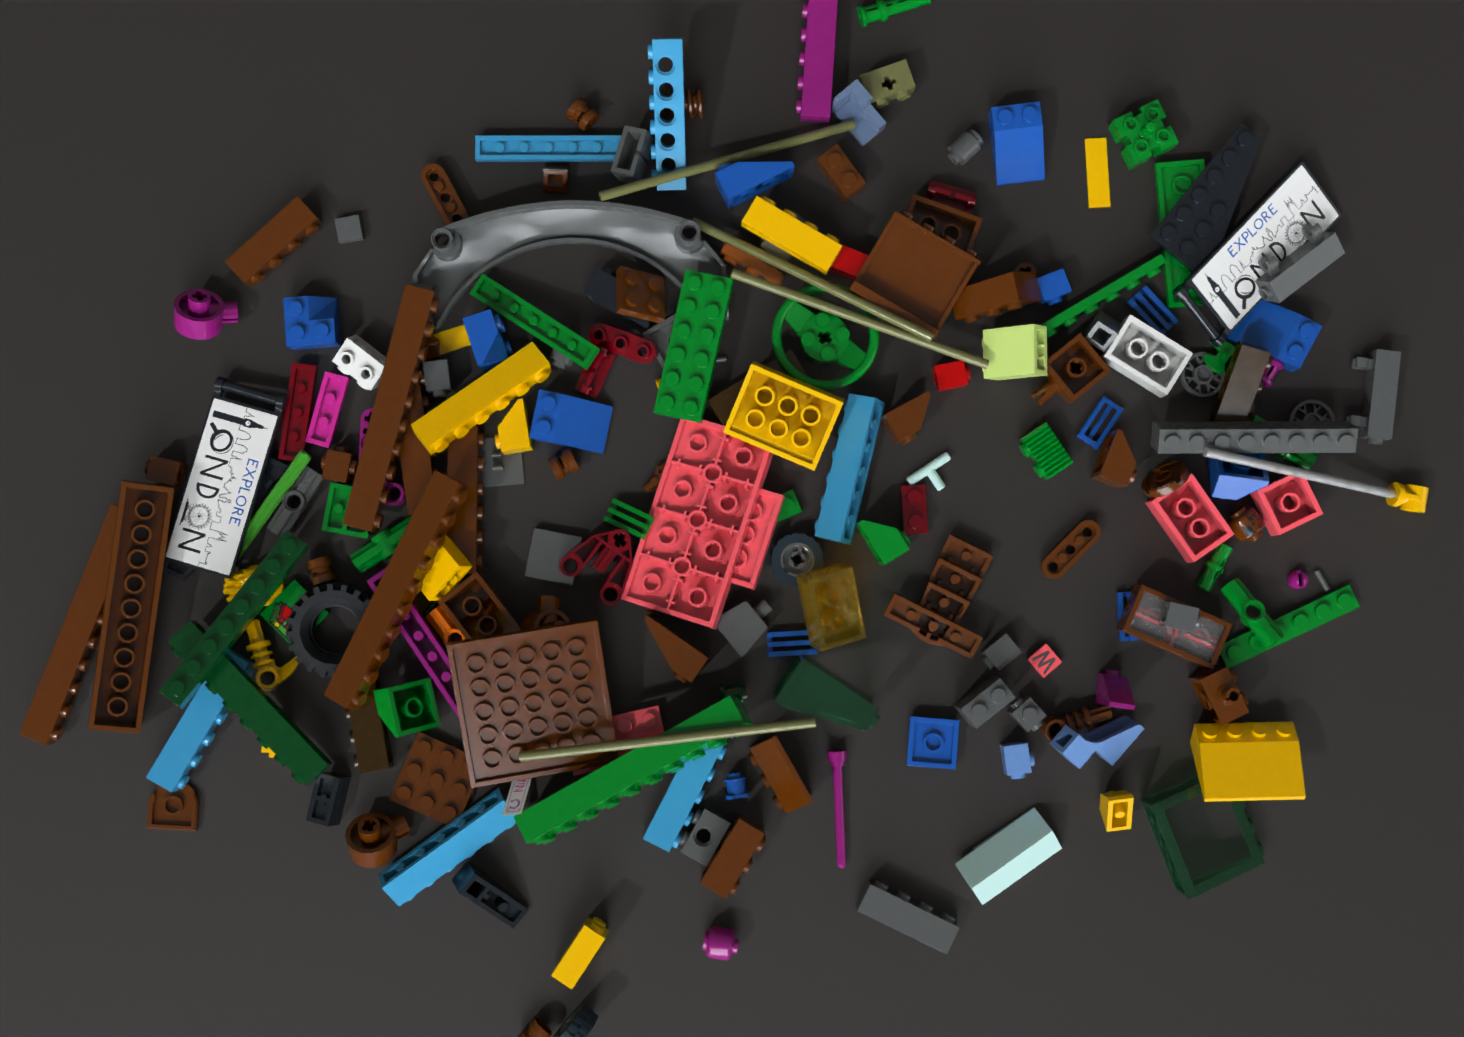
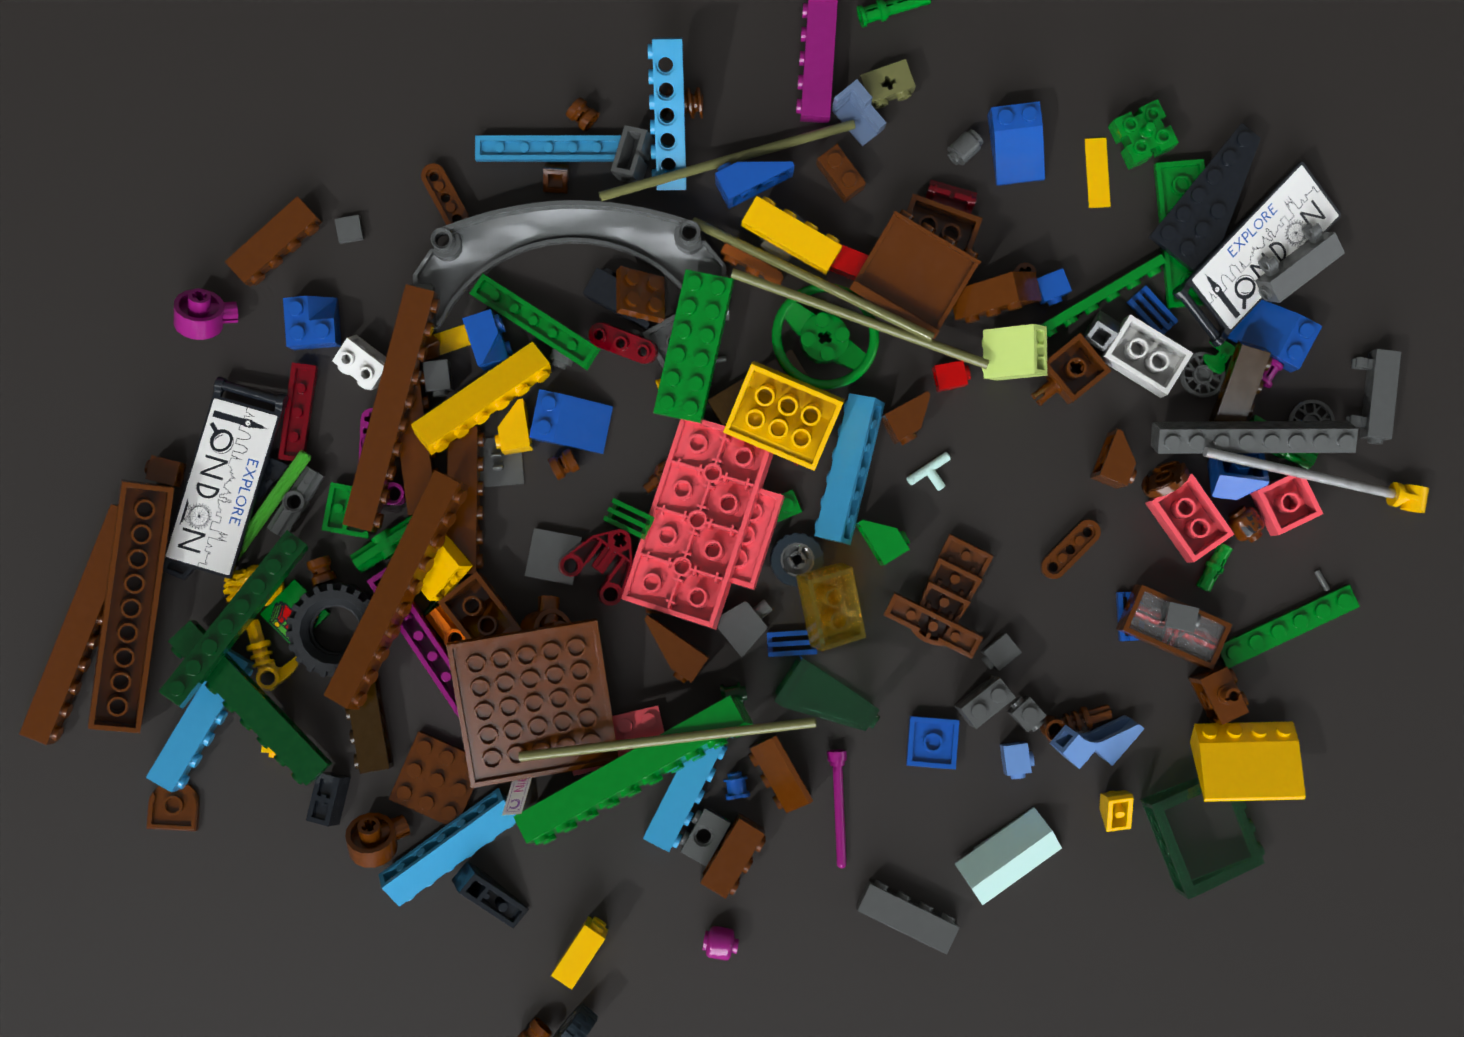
dark pink plate [305,371,350,449] -> none
reddish brown brick [321,446,358,484] -> none
green slope [373,678,441,737] -> none
dark red hinge [574,346,616,399] -> none
dark red plate [900,484,928,535] -> none
green brick [1019,422,1073,480] -> none
coral tile [1027,643,1062,678] -> none
blue tile [1075,395,1124,450] -> none
magenta slope [1094,669,1135,710] -> none
green piece [1220,578,1285,650] -> none
magenta hinge [1287,570,1309,589] -> none

